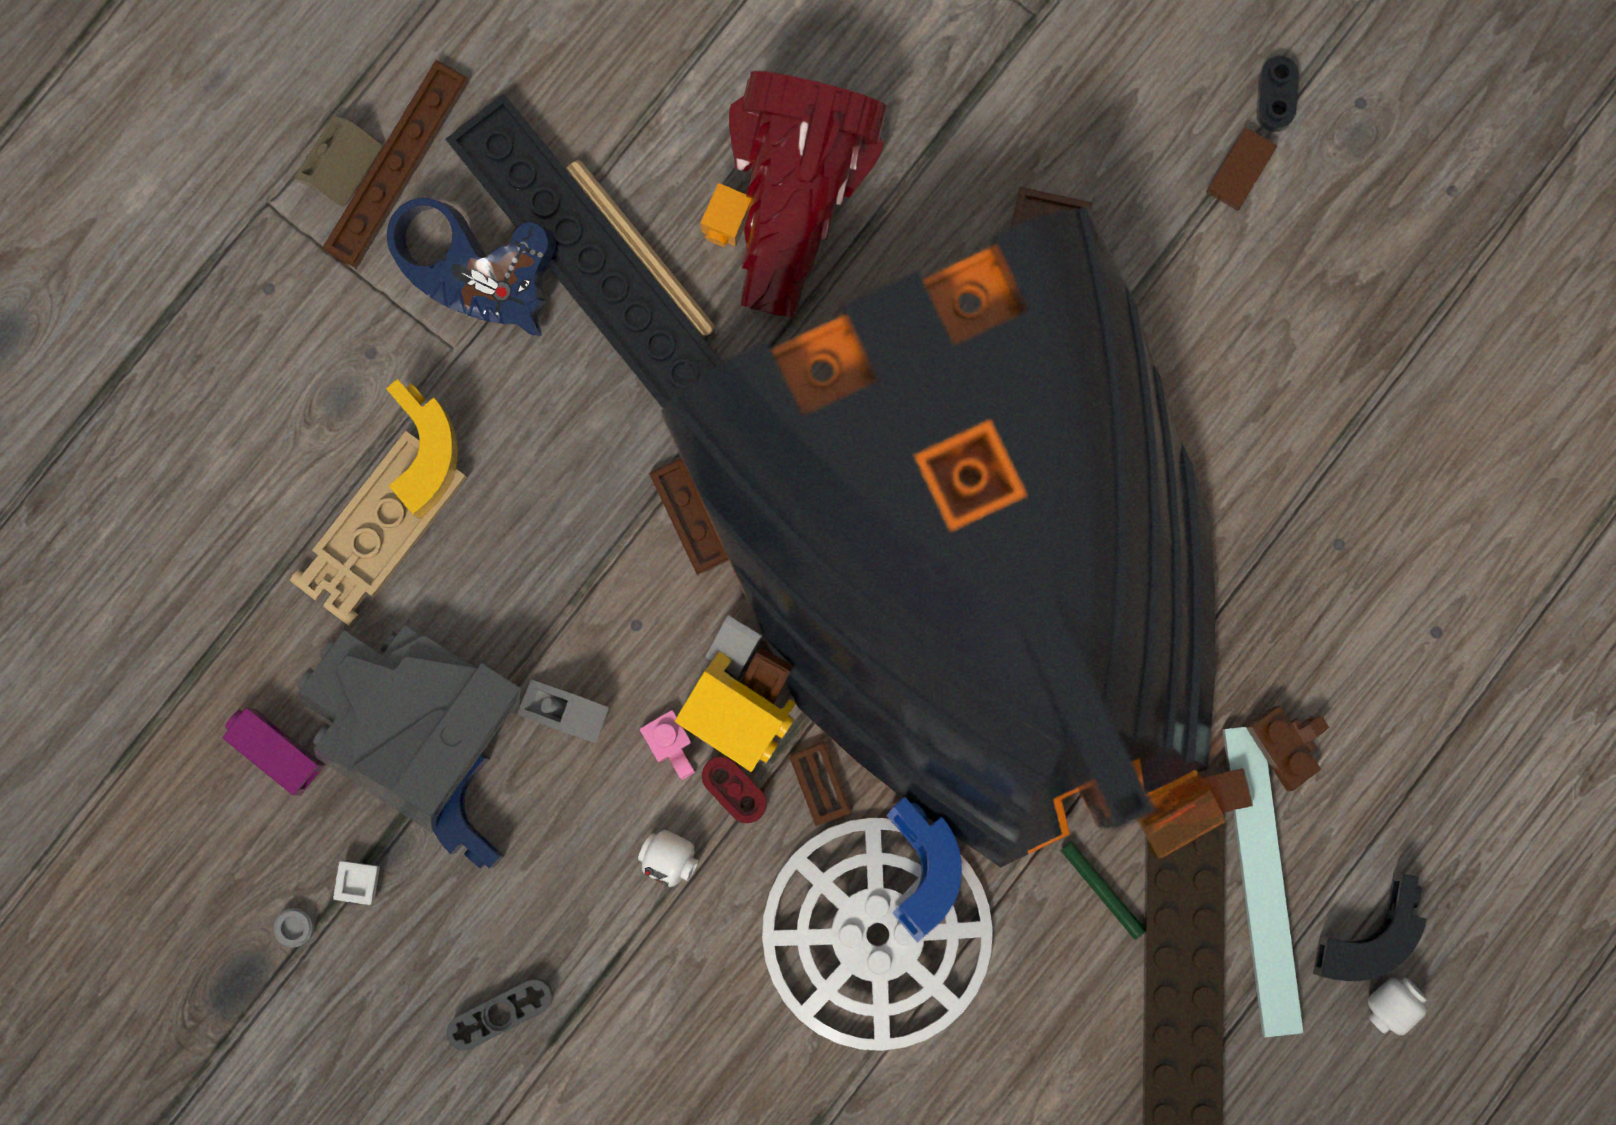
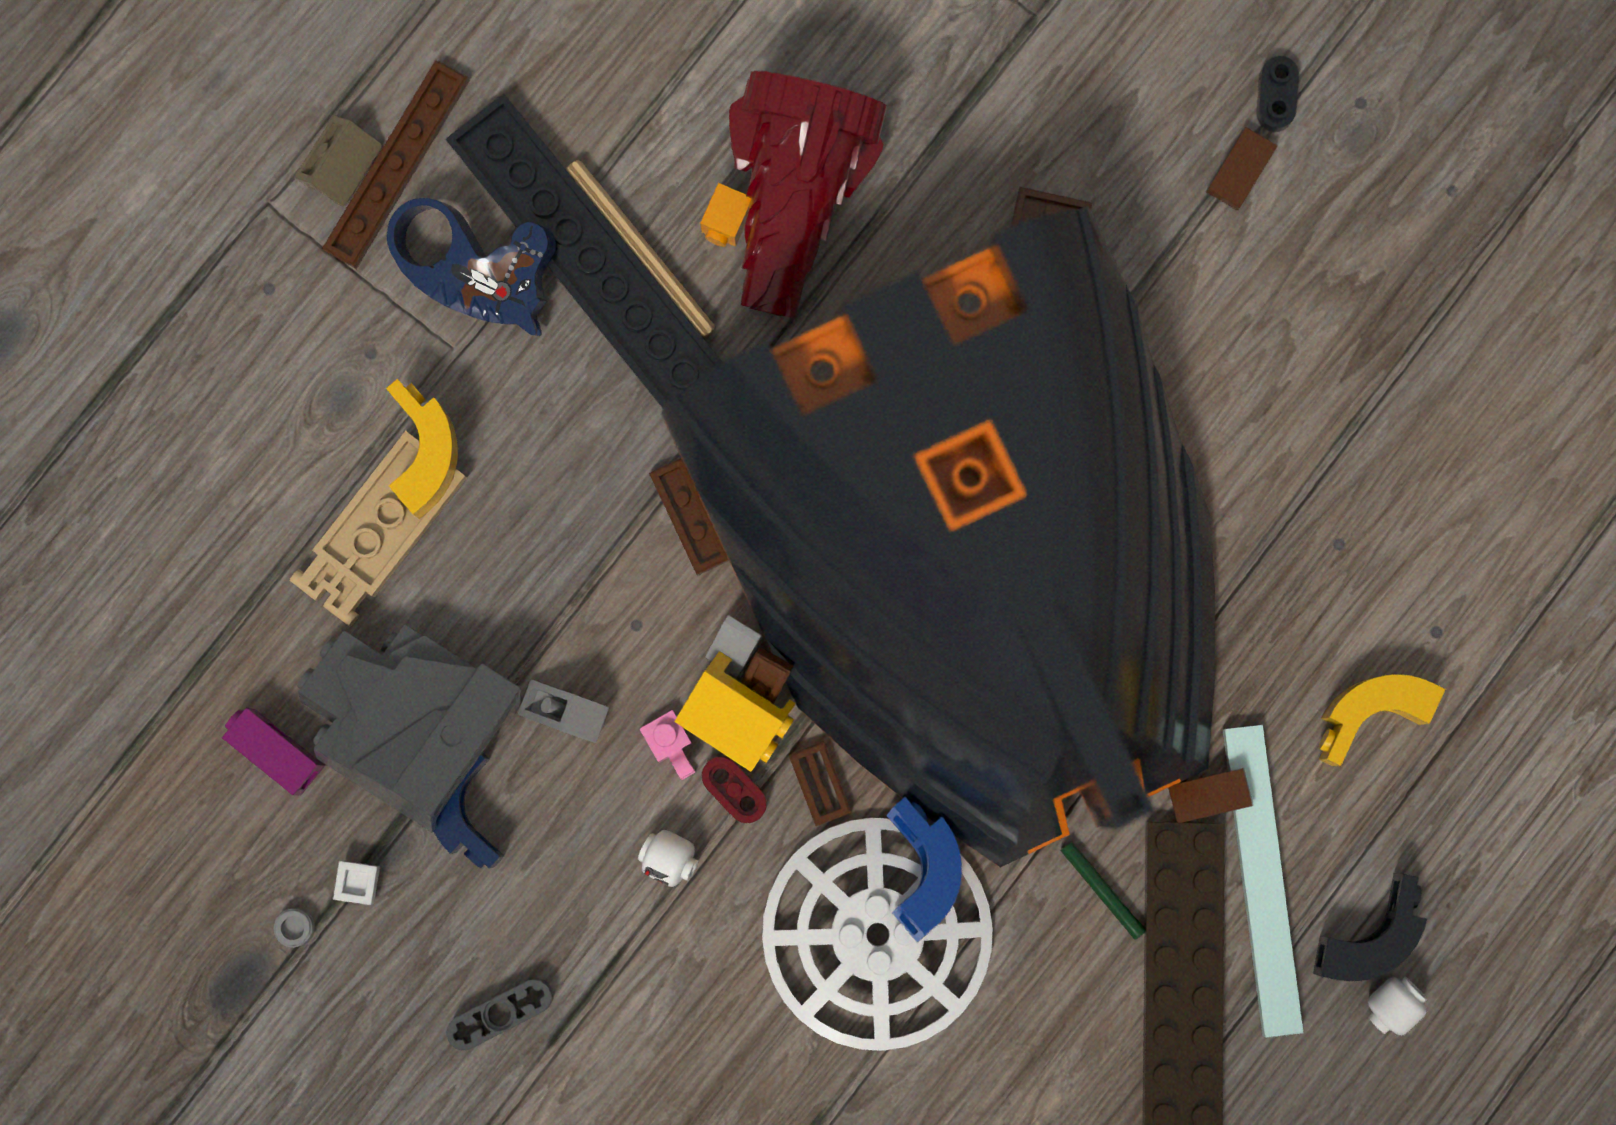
clear orange panel [1136,769,1225,858] -> none
reddish brown hinge [1246,706,1329,791] -> none
none -> yellow arch [1318,675,1446,766]

